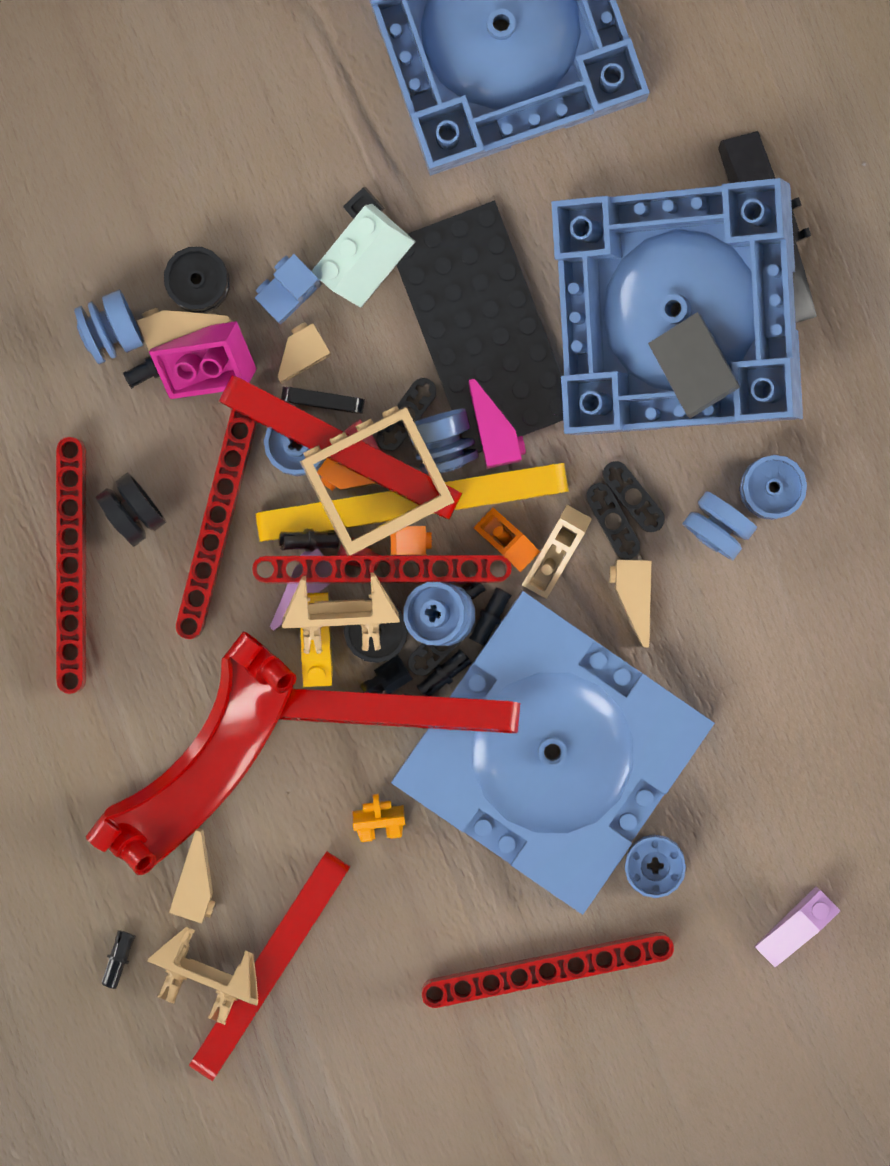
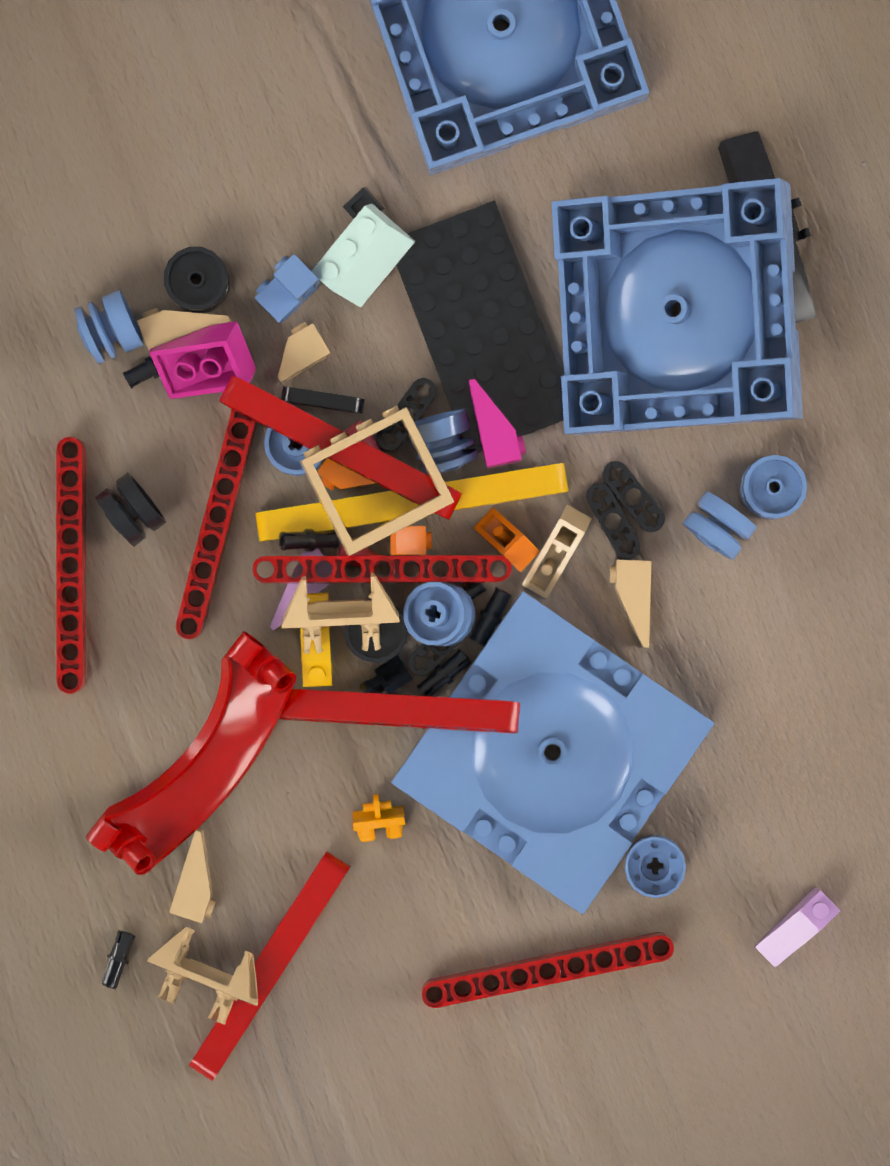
dark grey tile [648,312,740,418] -> none

